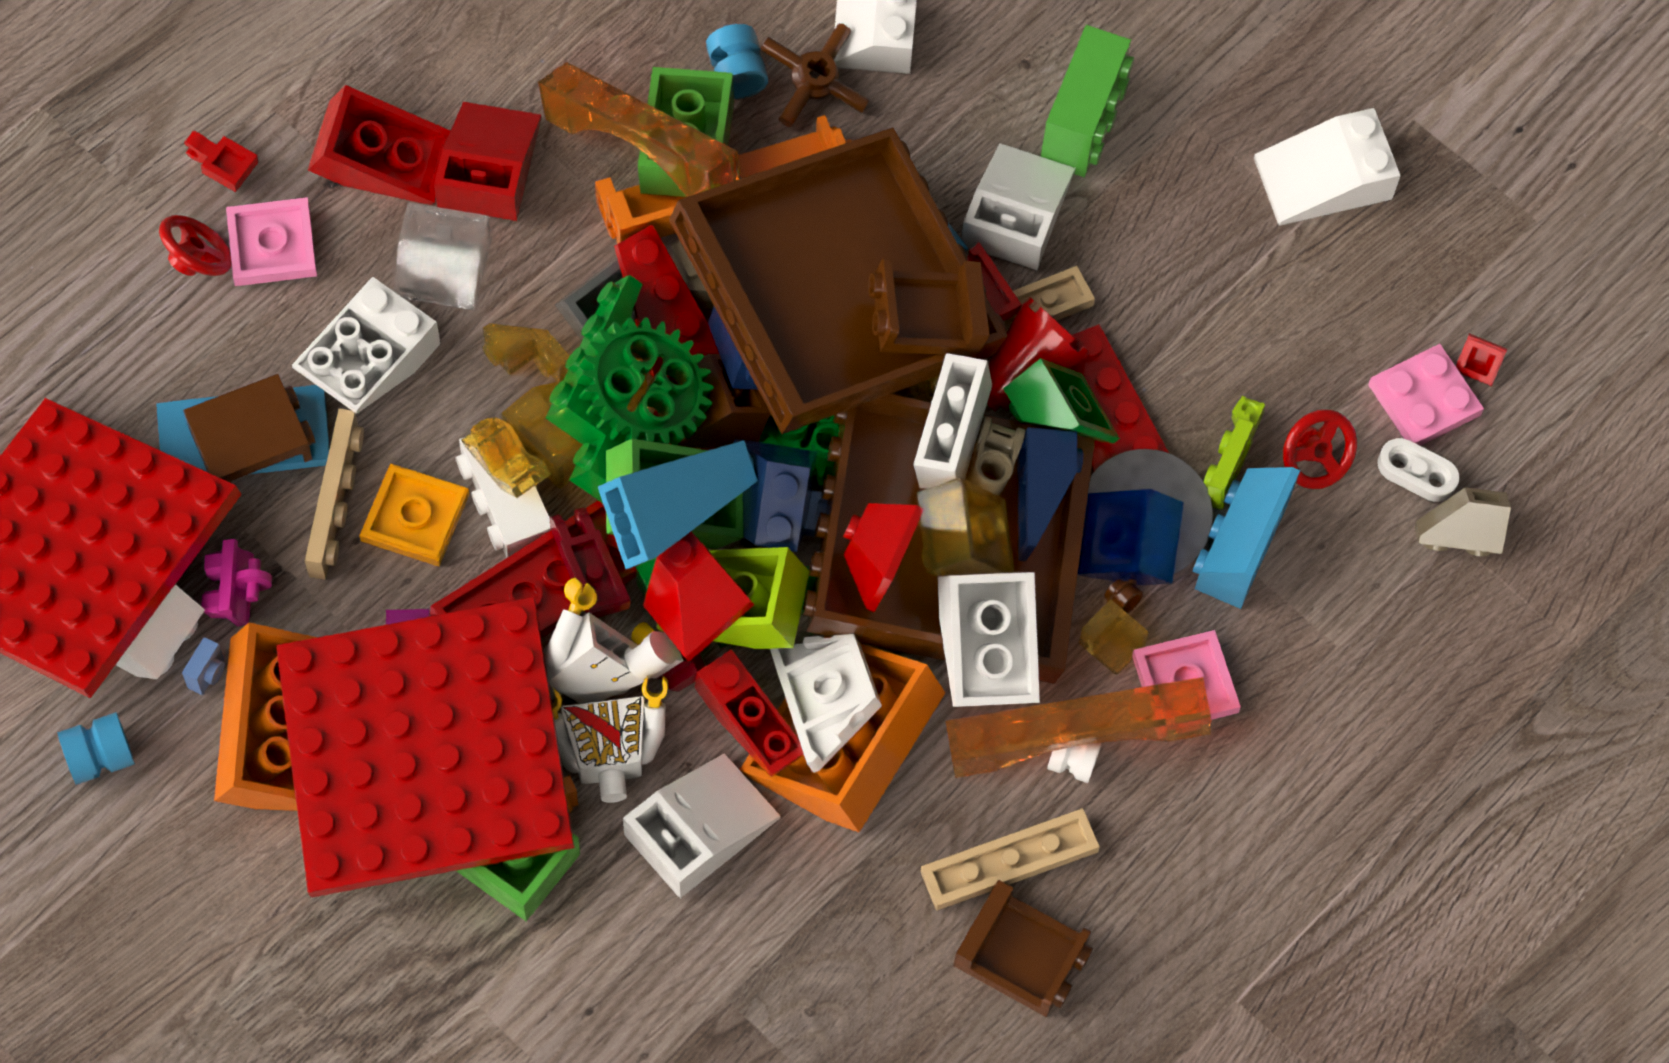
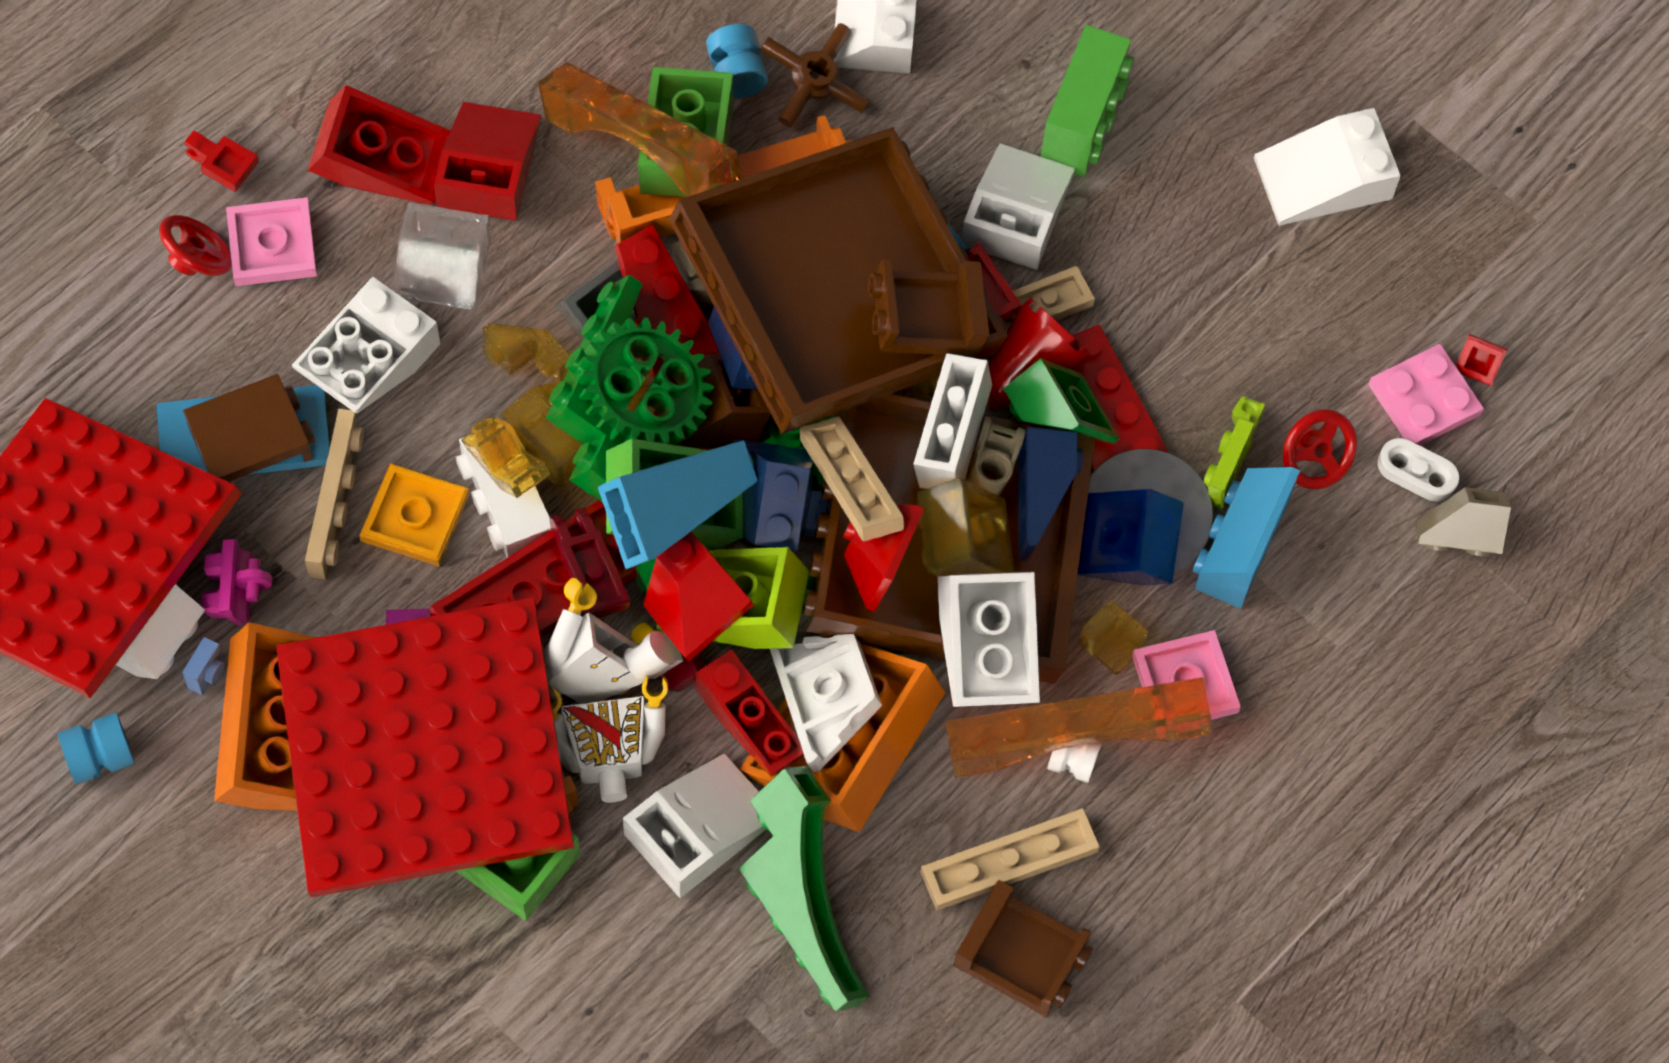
reddish brown plate [1104,578,1143,618] -> none
none -> arch [739,766,869,1012]
none -> tan plate [800,417,904,542]

